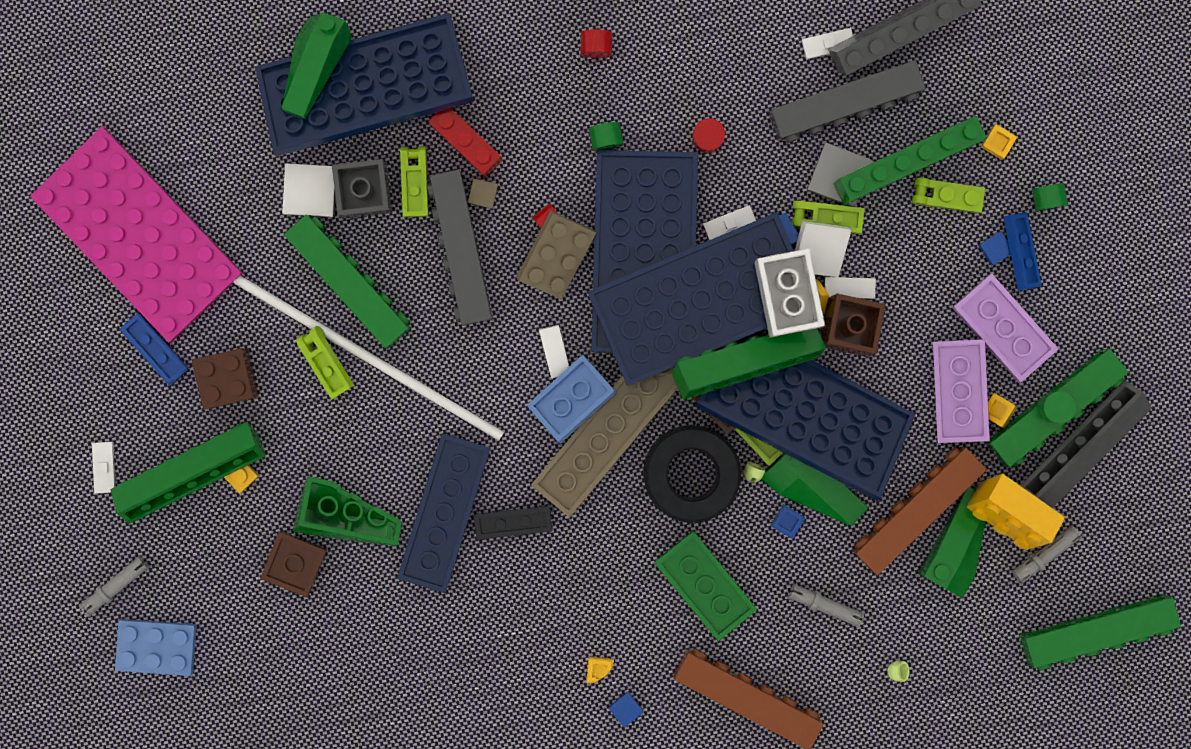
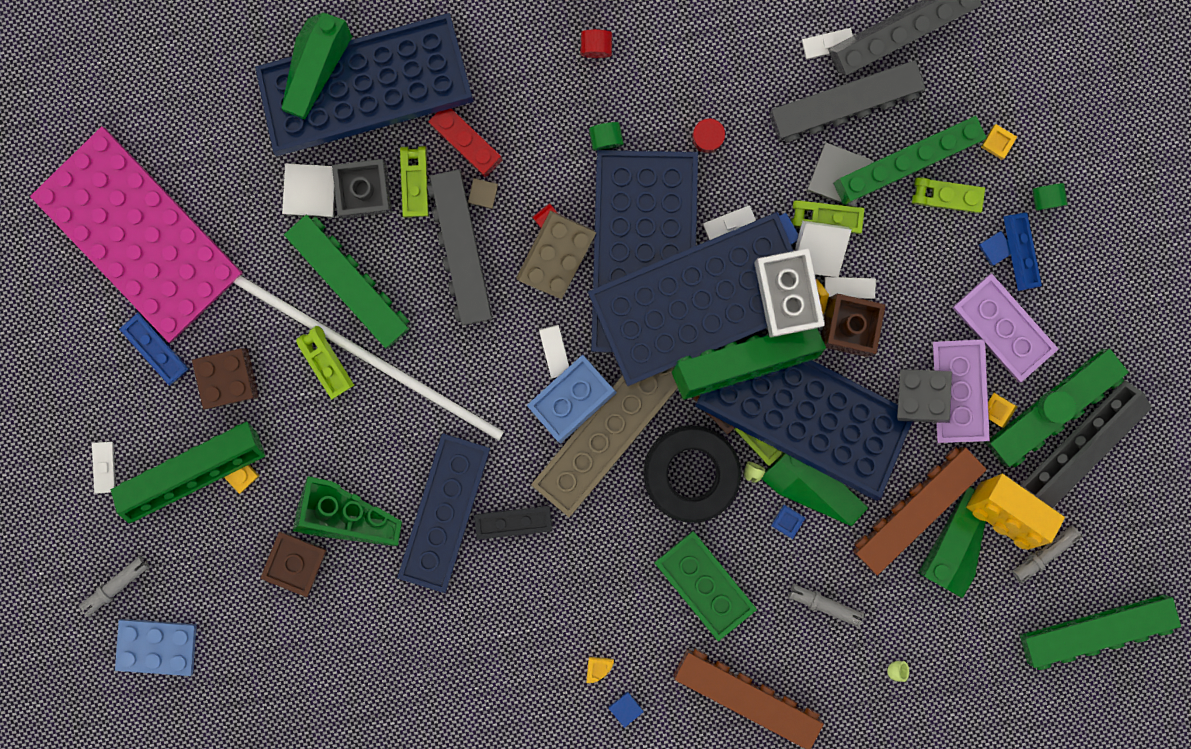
none -> dark grey plate [897,369,952,423]

